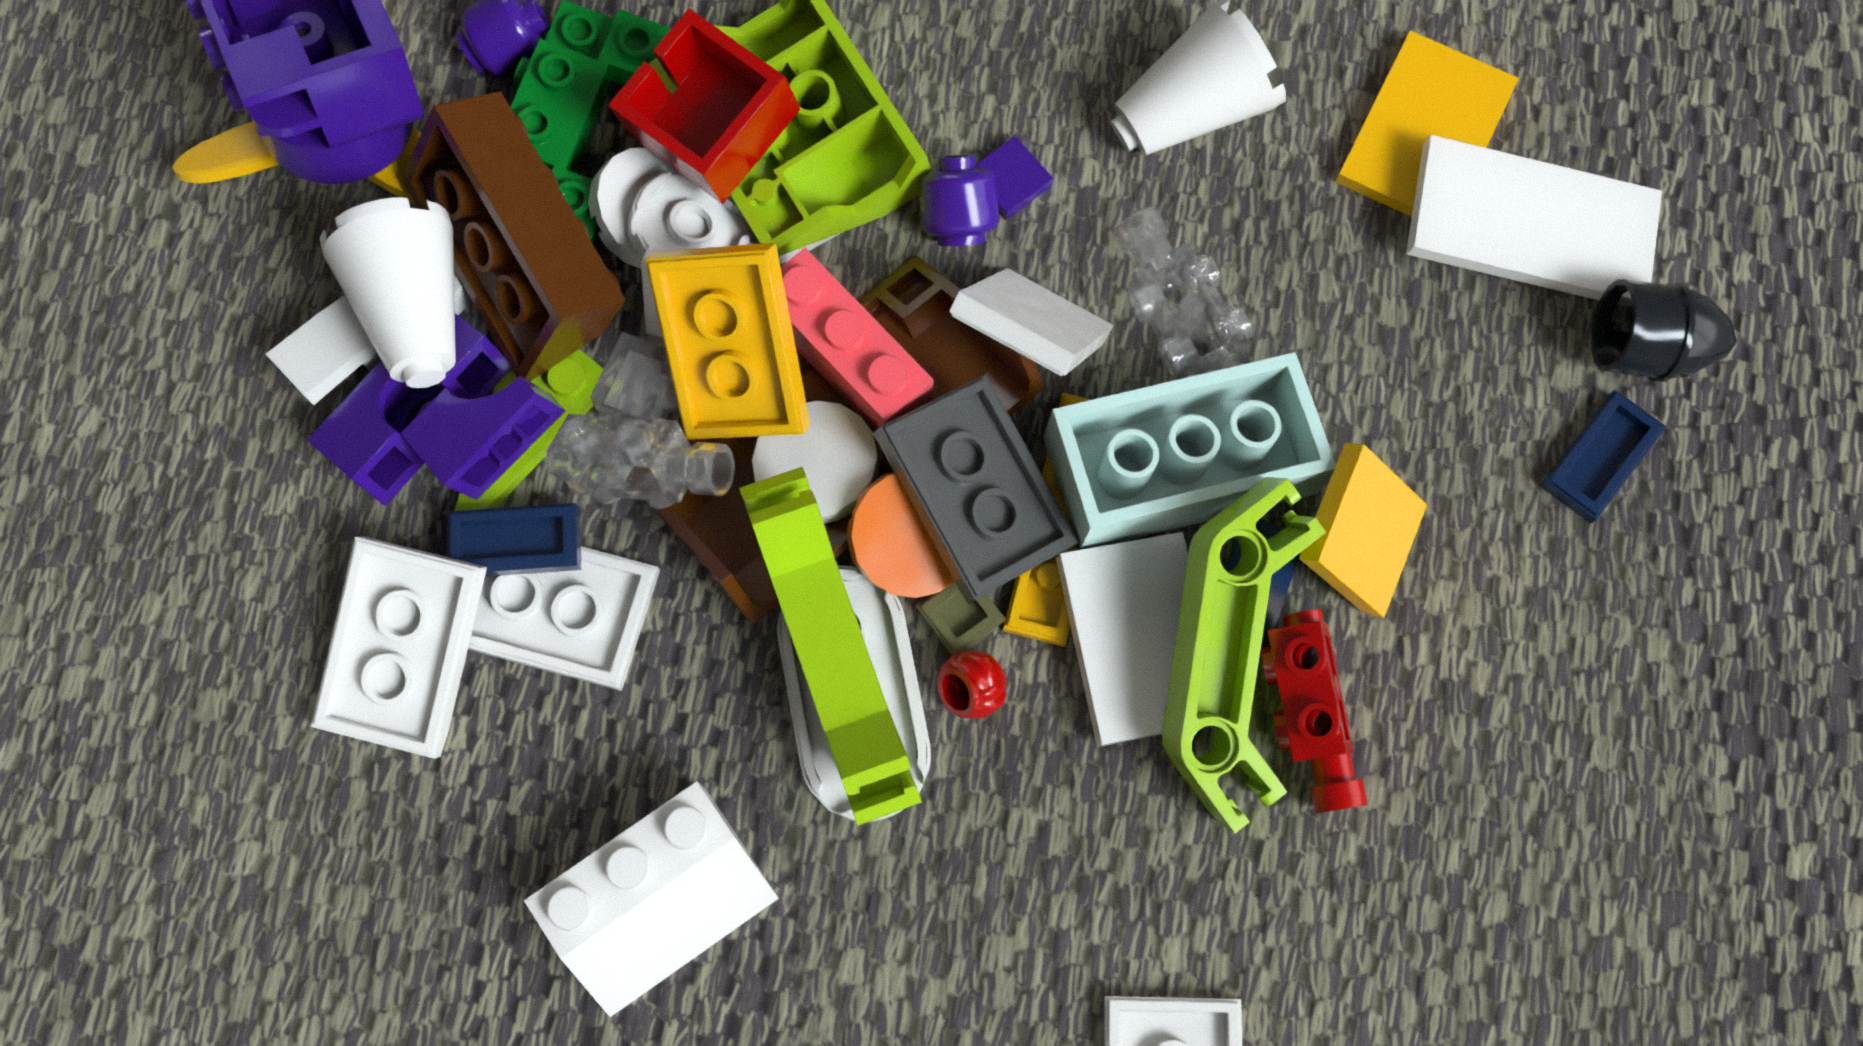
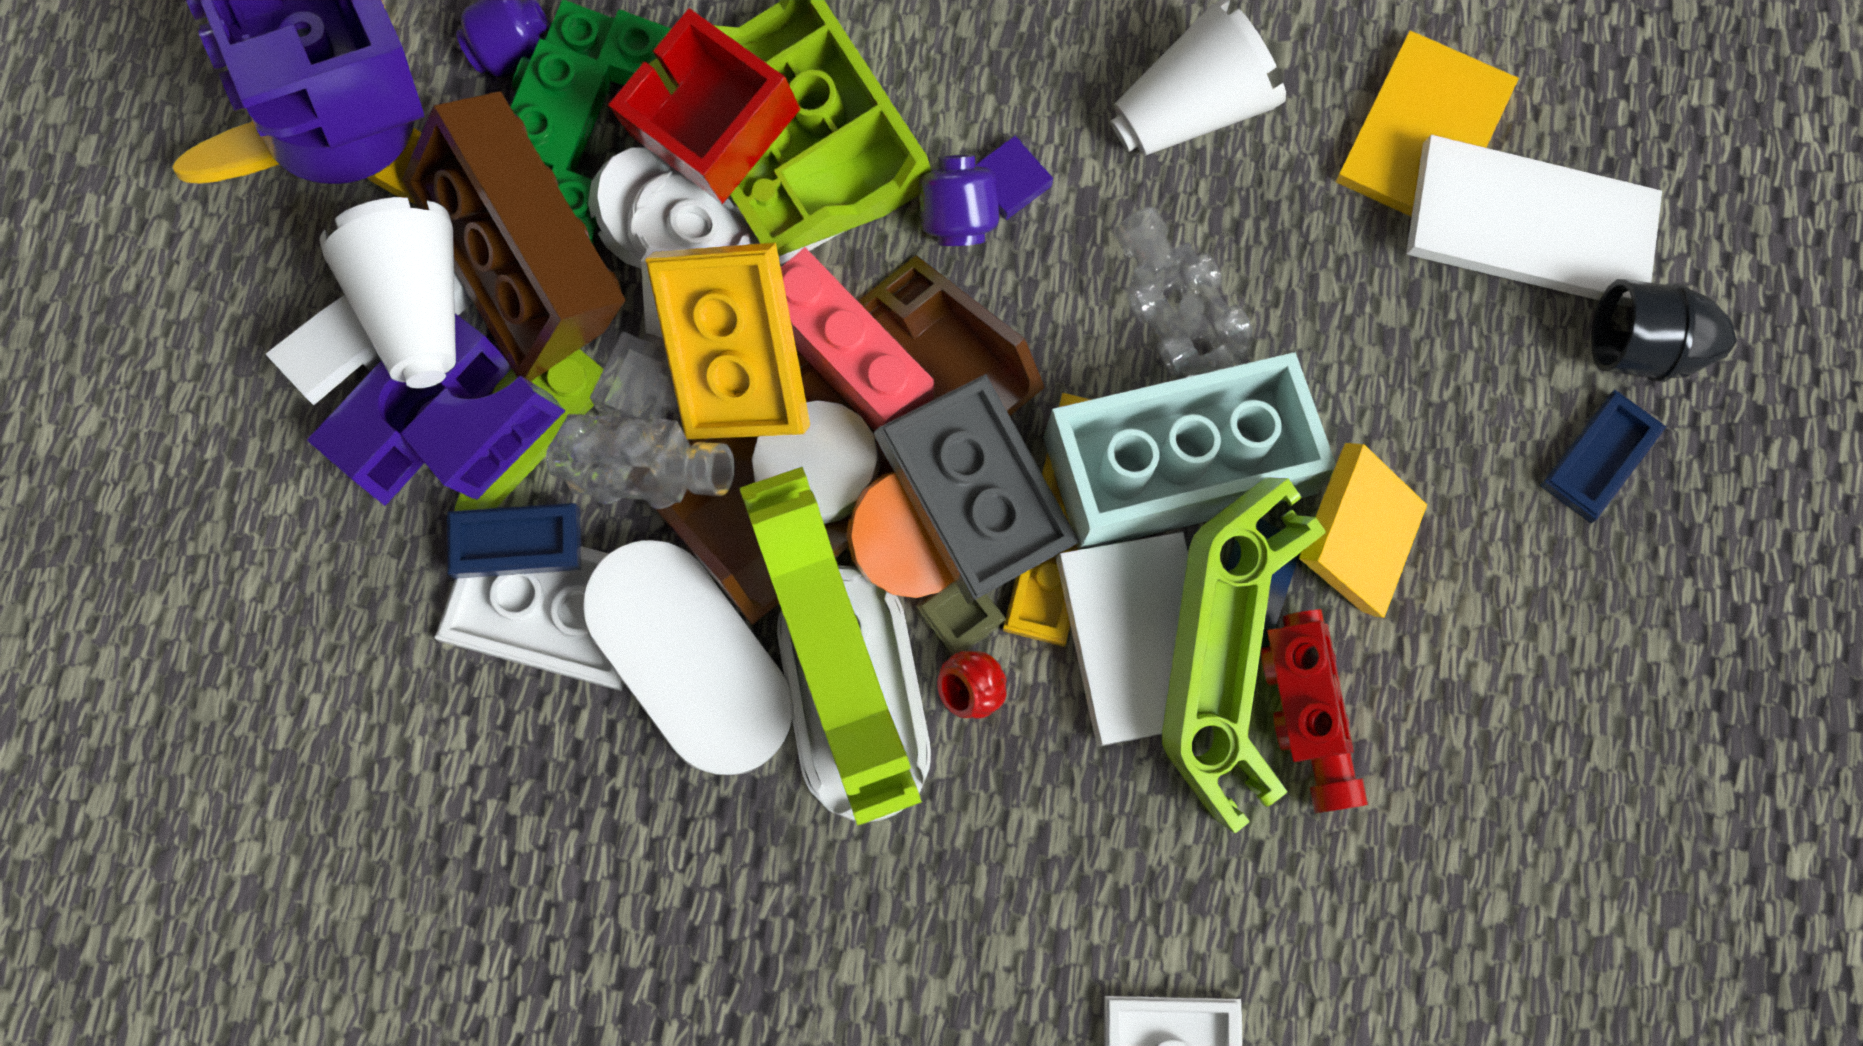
white tile [311,536,487,759] -> none
white slope [524,781,779,1017] -> none
white tile [949,268,1114,376] -> none
none -> white tile [584,540,793,775]

